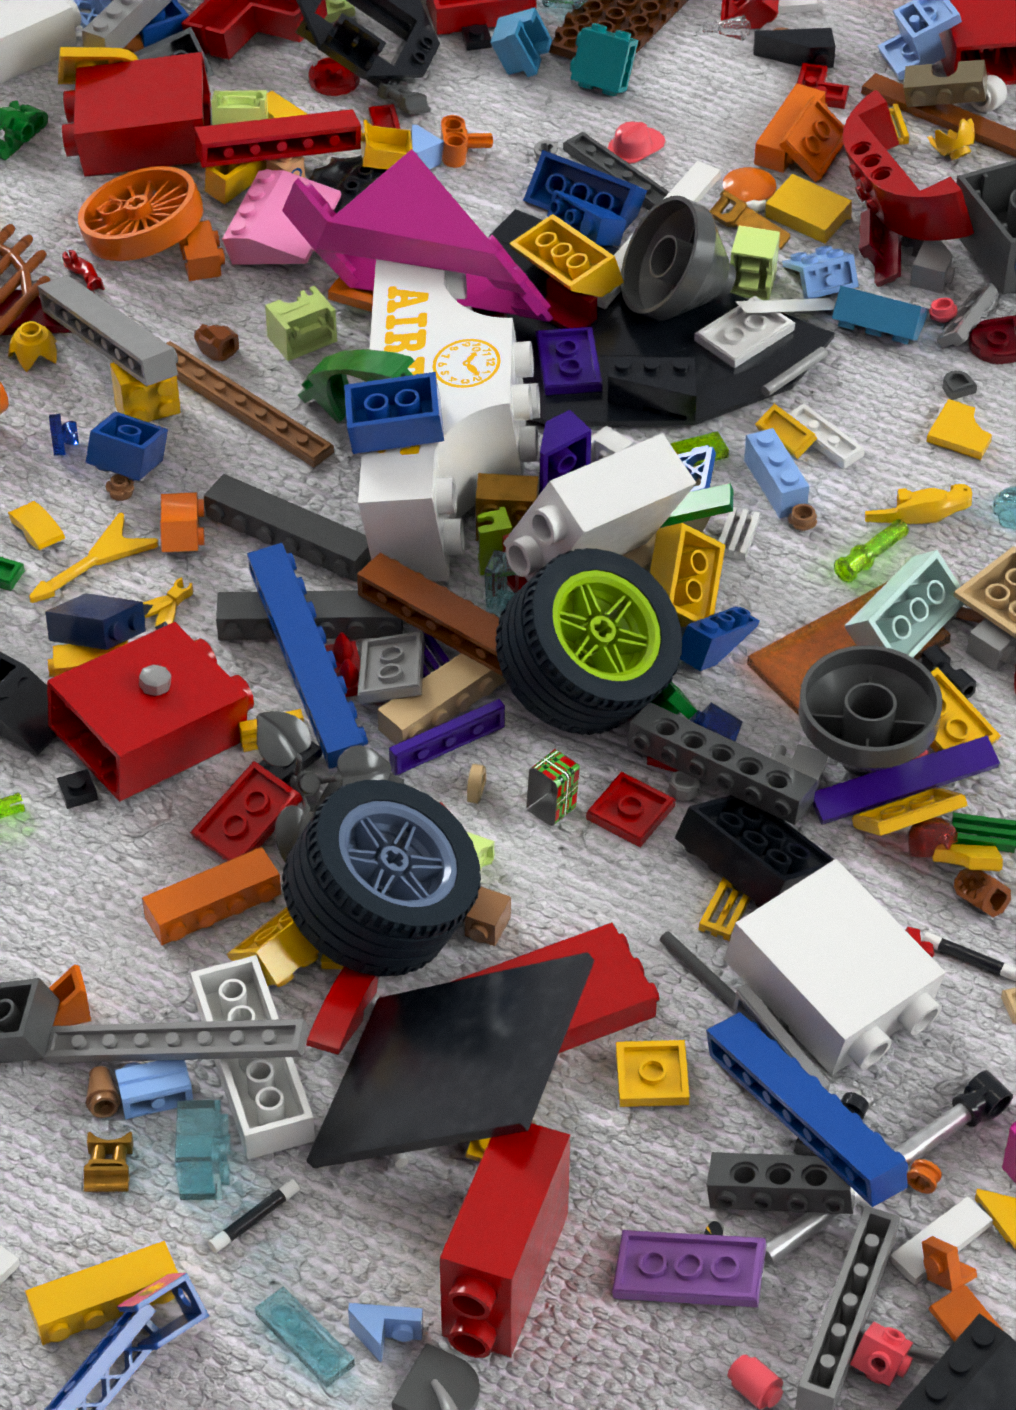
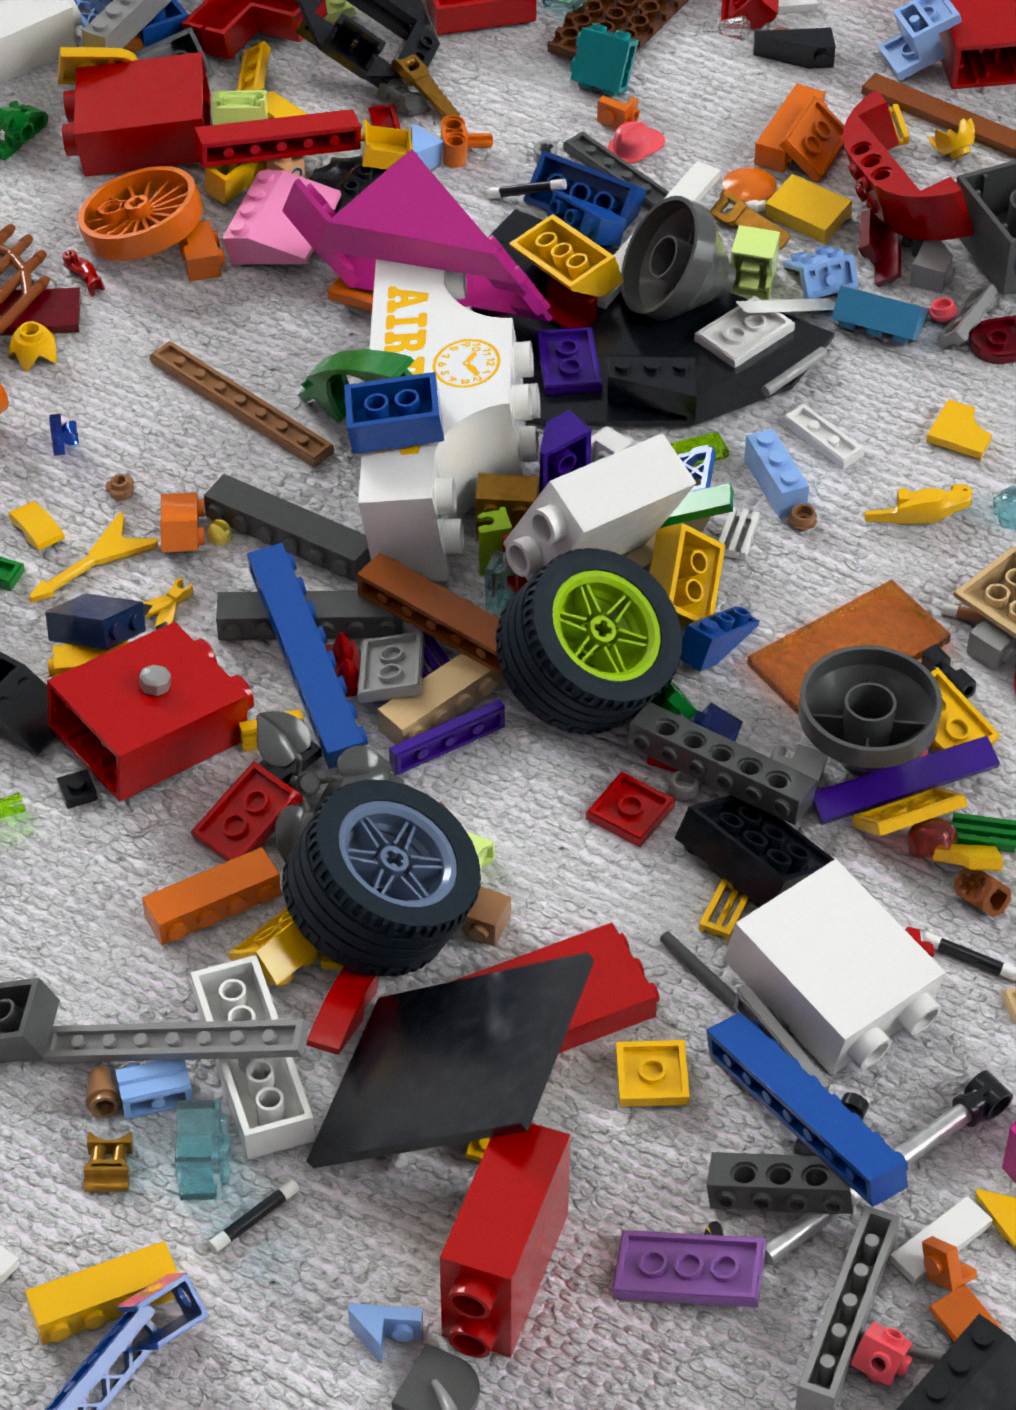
light grey brick [38,275,178,386] -> none
orange slope [49,964,91,1026] -> none
blue brick [85,411,168,481] -> none
yellow brick [110,362,181,422] -> none
dark orange rock [194,324,239,361] -> none
clear light blue plate [255,1286,355,1388] -> none
yellowish green piece [265,286,337,361] -> none
red tile [308,57,360,96] -> none
black plate [462,24,492,51] -> none
tan tile [467,764,486,804] -> none
dark azure plate [490,7,552,77] -> none
piece [526,749,580,826] -> none
coral brick [727,1354,783,1409] -> none
yellow tile [755,403,817,459] -> none
red tile [797,63,849,109] -> none
clear neon green pin [834,519,909,583] -> none
light aqua slope [844,550,964,658] -> none
dark tan arch [903,60,988,107] -> none
orange bush [907,1159,942,1194] -> none
dark grey tile [942,371,977,400] -> none
white head [970,75,1007,113] -> none
none -> light yellow hinge [207,519,232,546]
none -> yellow plate [237,41,270,91]
none -> pearl gold piece [392,54,460,117]
none -> black bar [487,179,567,199]
none -> orange bracket [597,95,640,129]

